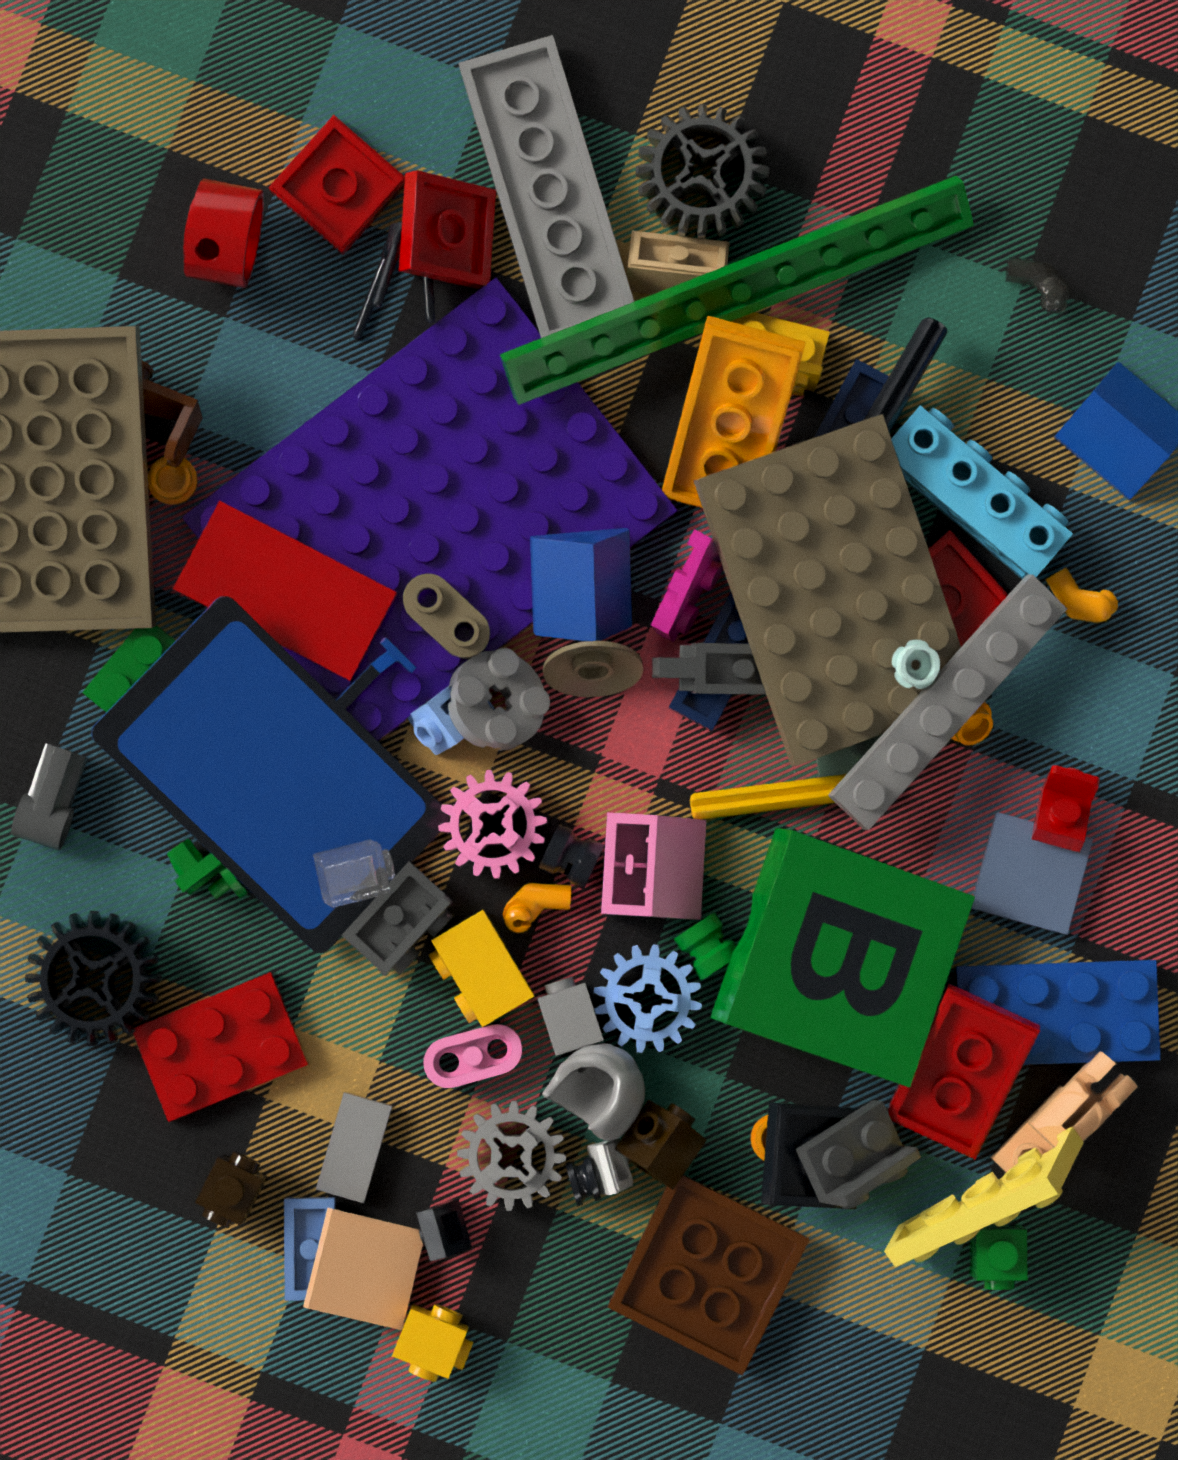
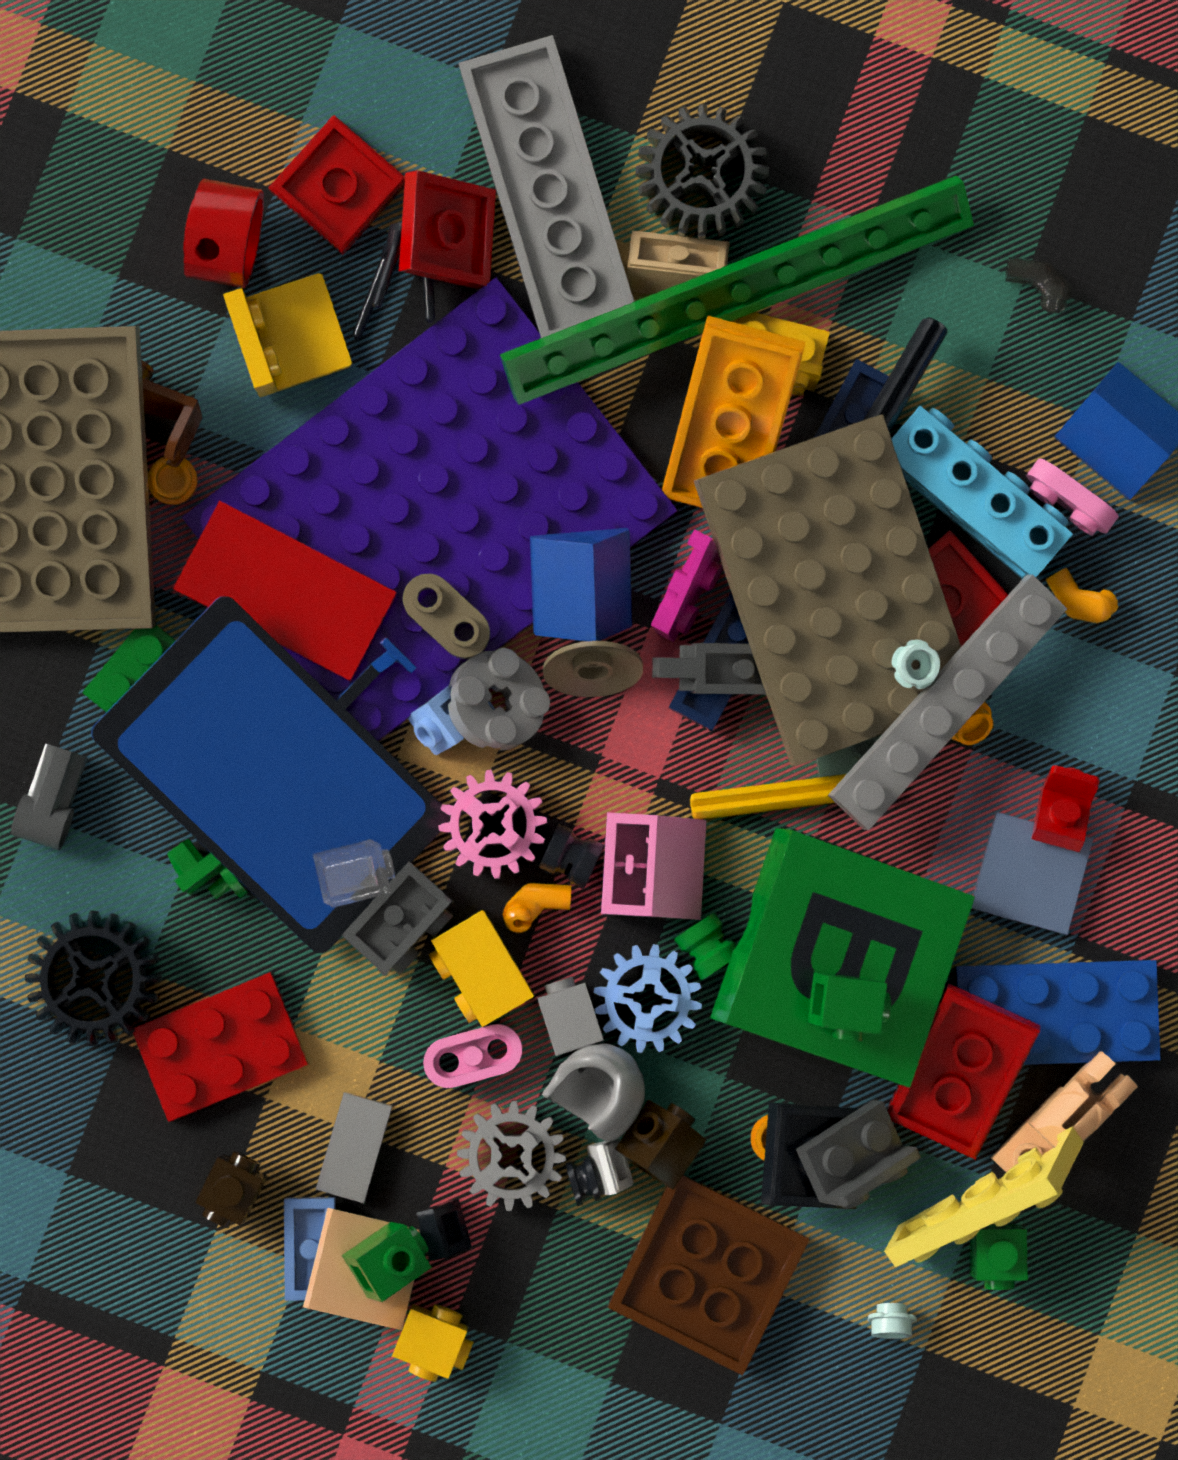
none -> yellow bracket [223,273,352,398]
none -> green brick [341,1222,432,1302]
none -> green brick [807,972,891,1041]
none -> light aqua plate [868,1303,917,1339]
none -> bright pink plate [1026,459,1119,536]

